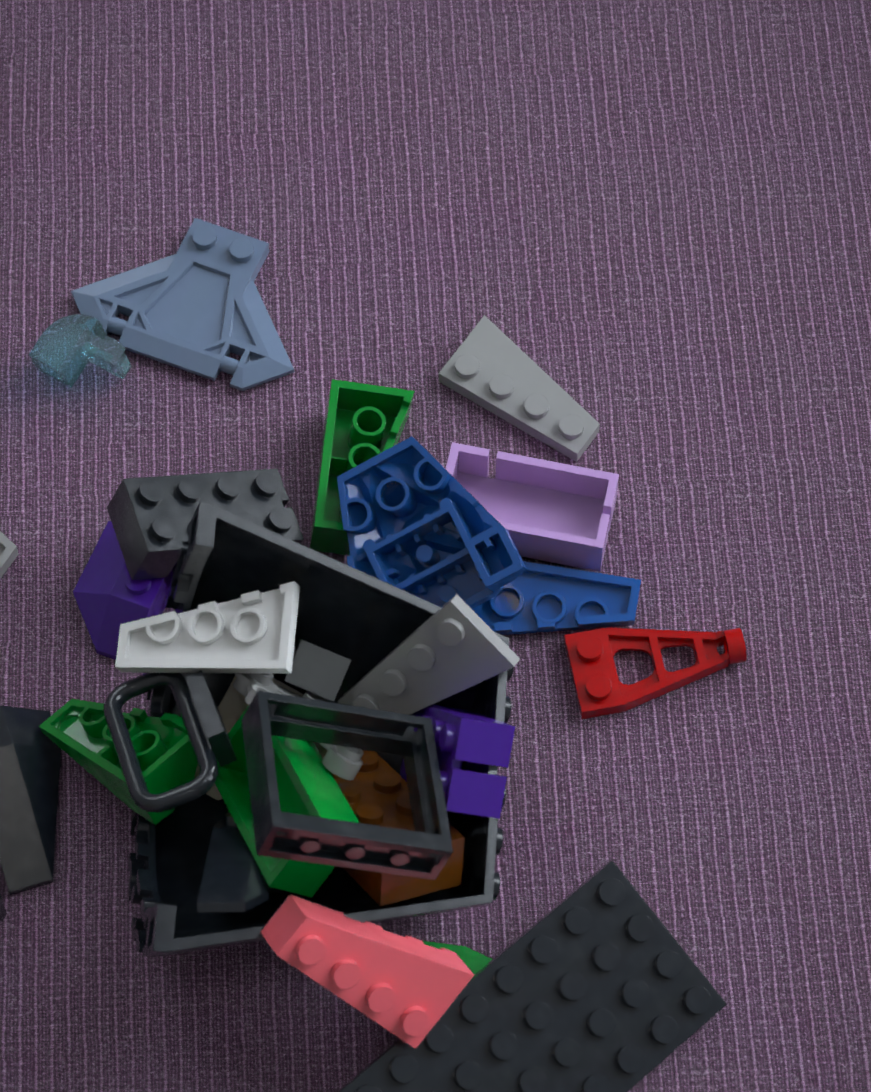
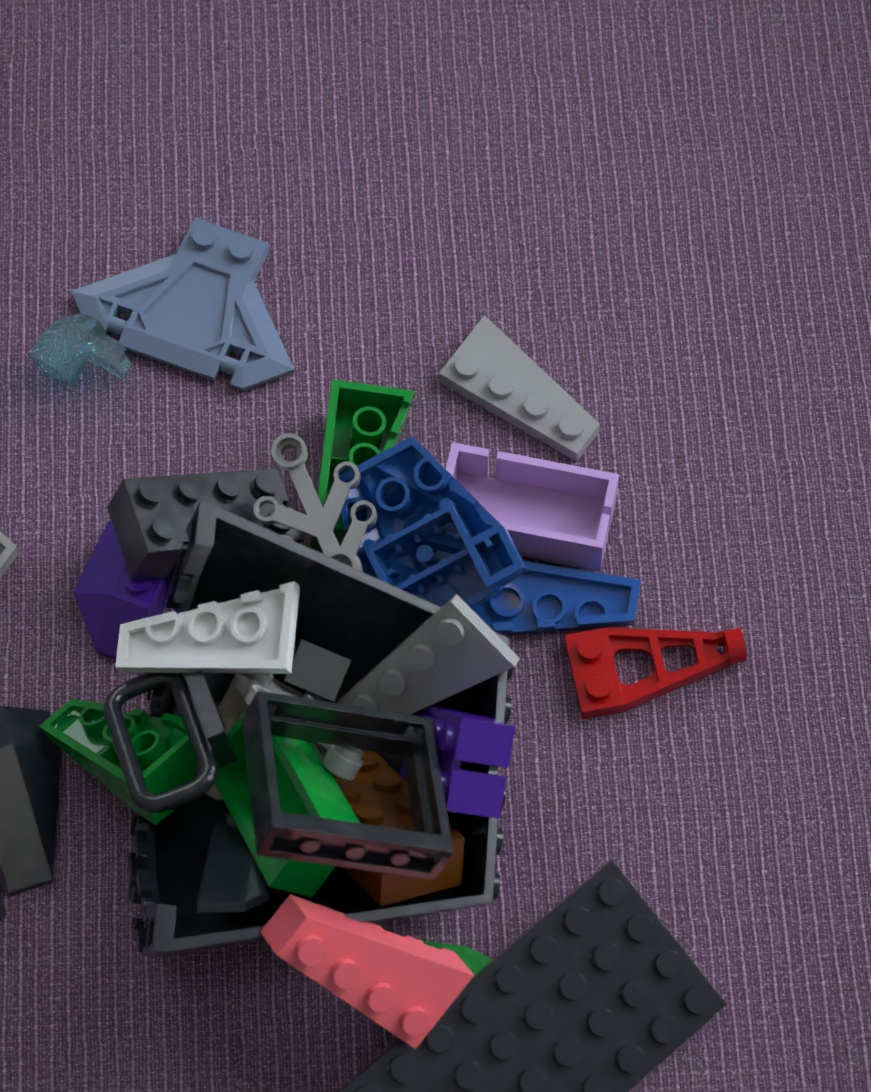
none -> light grey plant [253,433,377,572]

